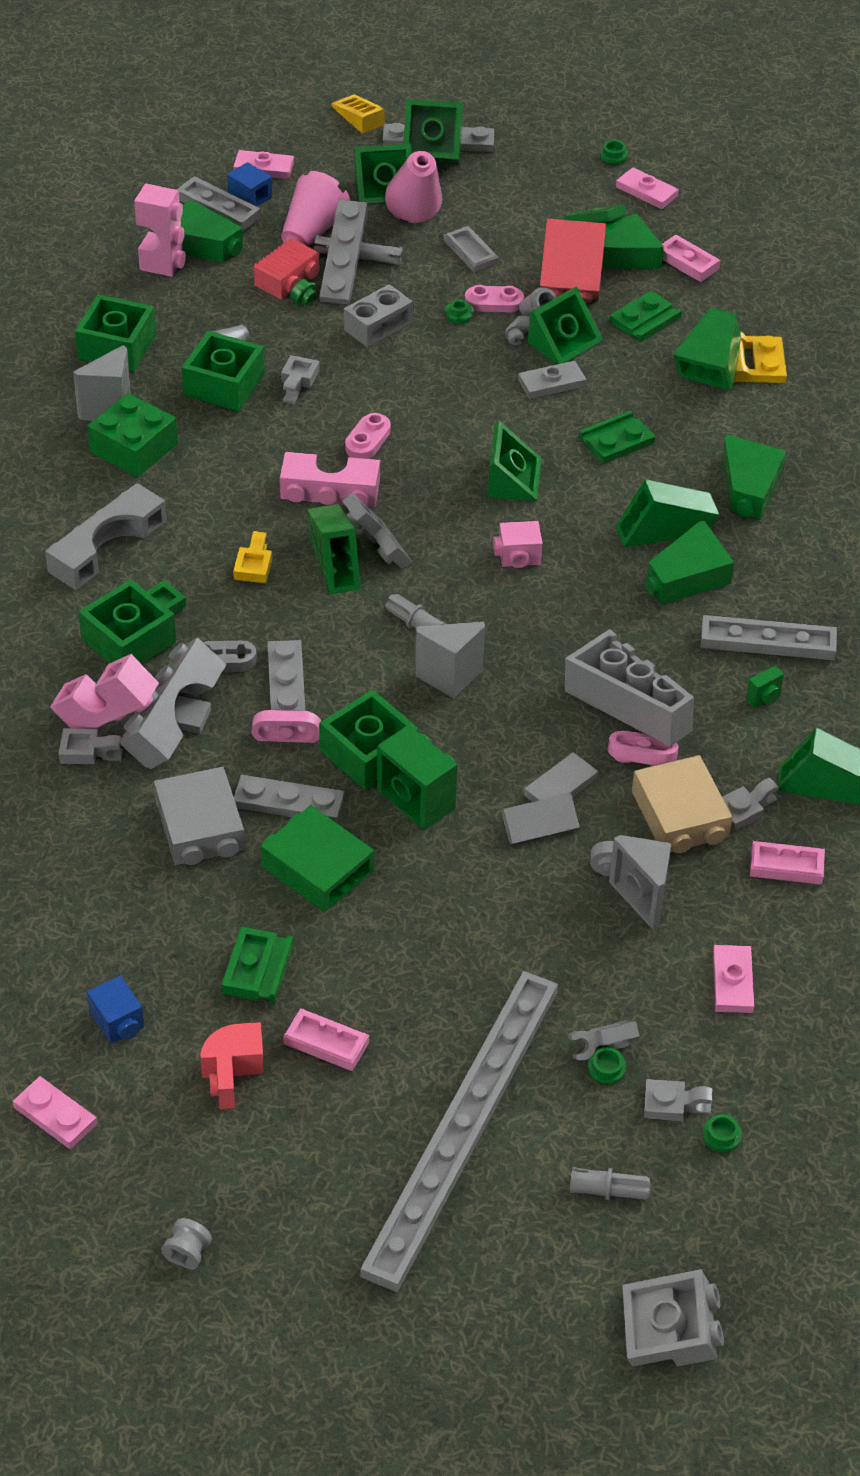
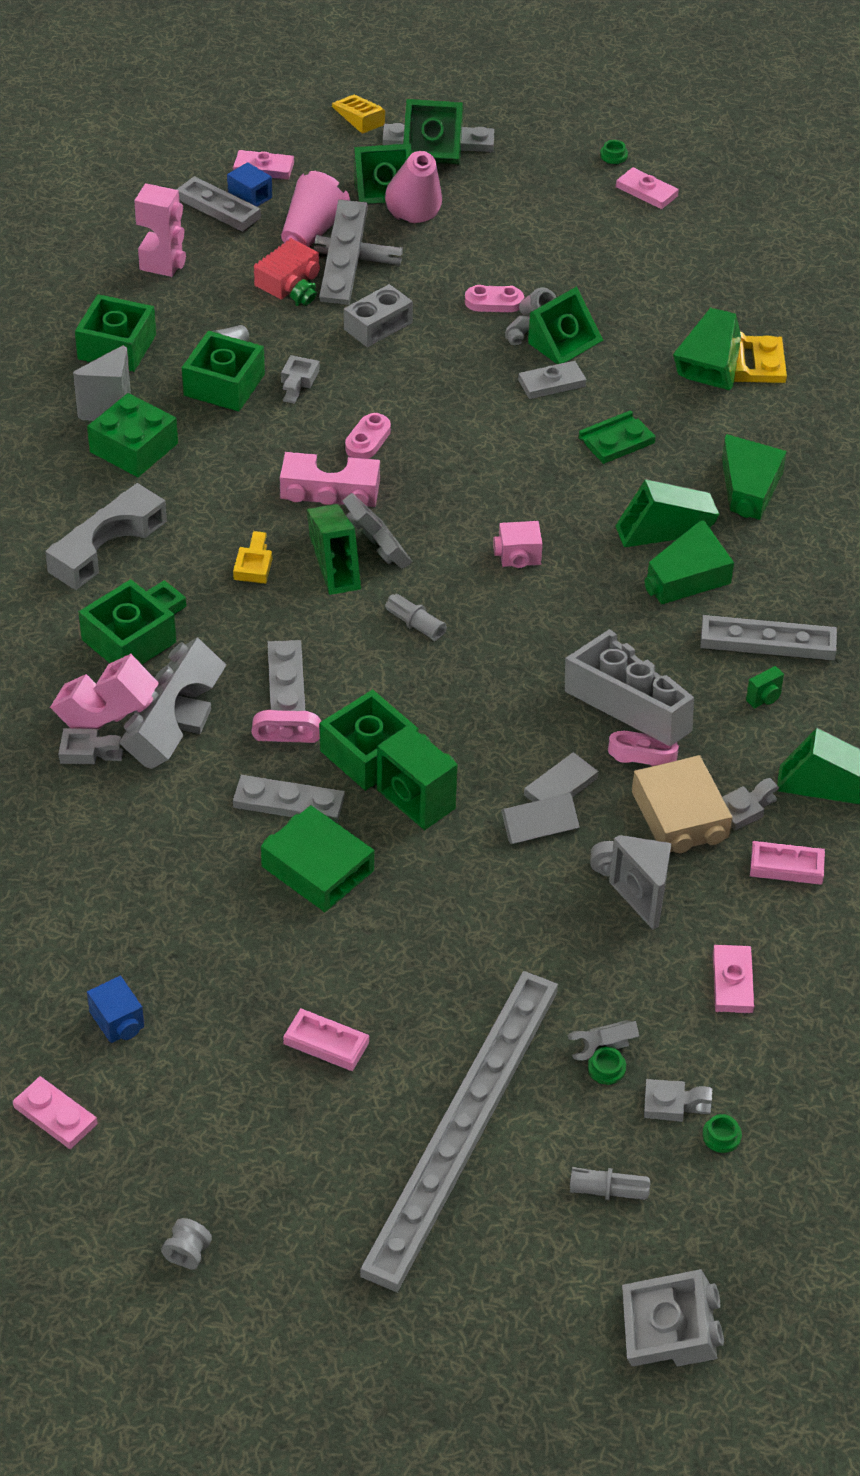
green slope [151,200,243,262] -> none
light grey brick [154,767,245,865] -> none
coral brick [201,1022,264,1109] -> none
light grey beam [203,640,257,672] -> none
green plate [221,927,294,1004] -> none
light grey slope [415,622,485,698] -> none
light grey tile [444,226,499,272] -> none
green plate [444,299,474,324] -> none
green slope [488,421,541,501] -> none
coral brick [540,219,606,303] -> none
green tile [563,204,626,223] -> none
green slope [602,214,664,269] -> none
green plate [609,290,682,343] -> none
bright pink plate [662,235,720,282] -> none

